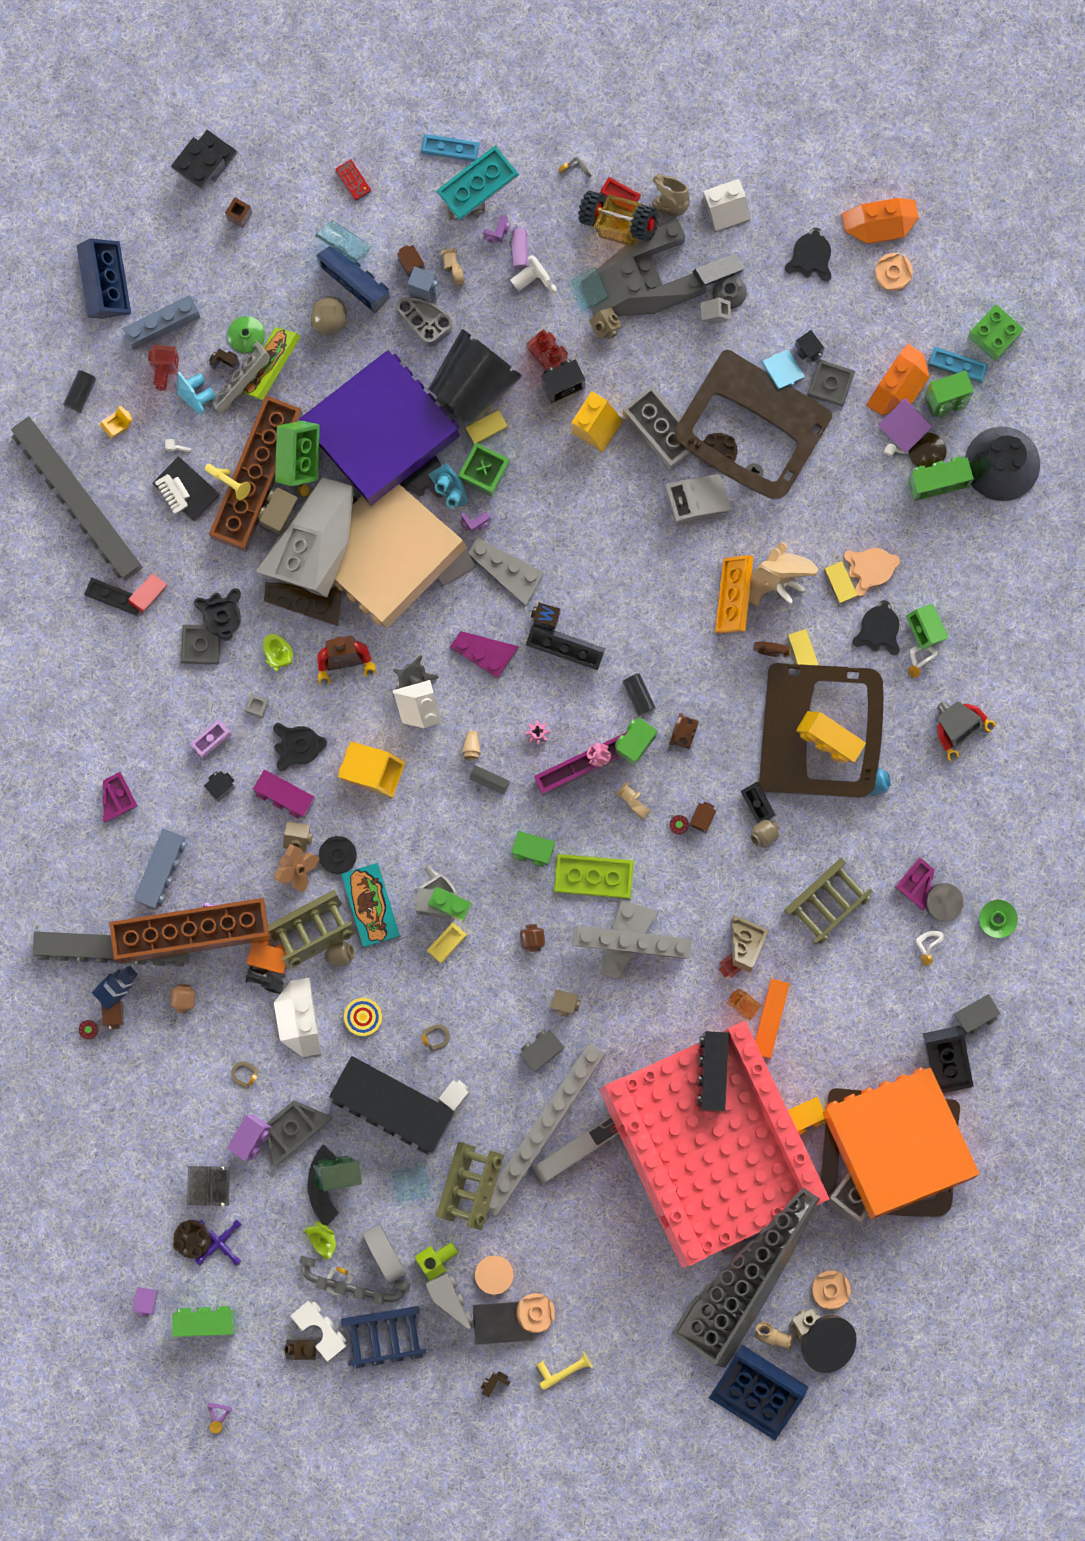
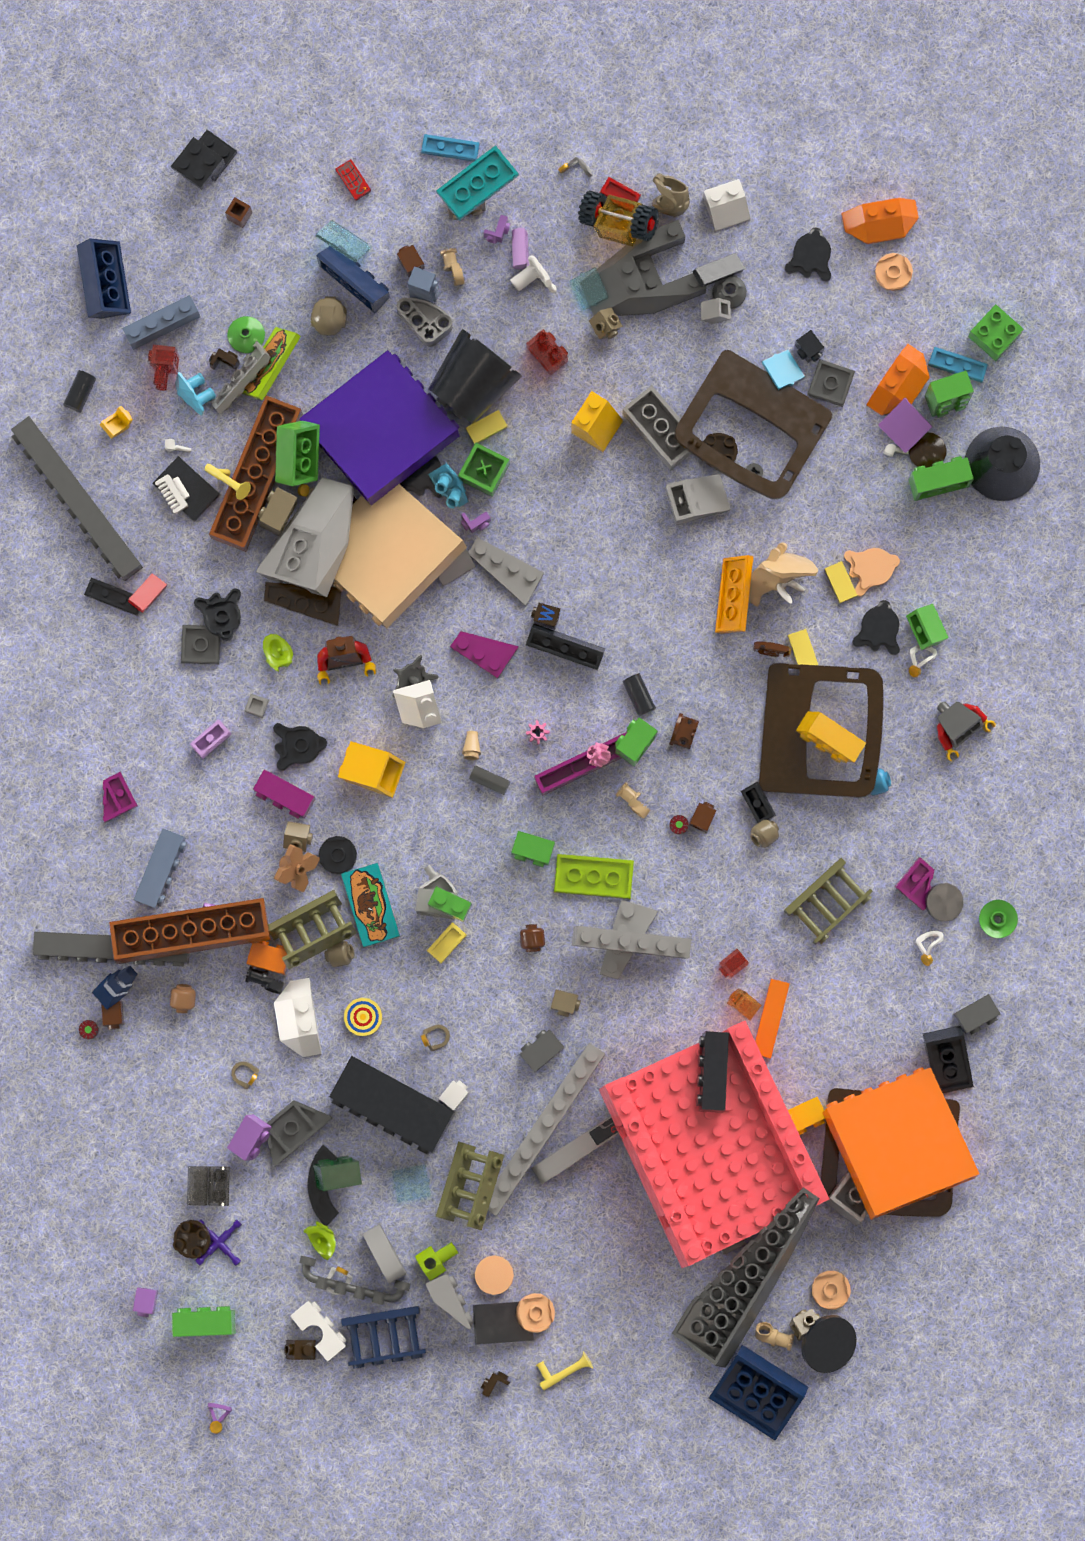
black brick [204,771,235,802] -> none
black brick [541,359,585,404] -> none
dark tan wing [732,915,769,973] -> none

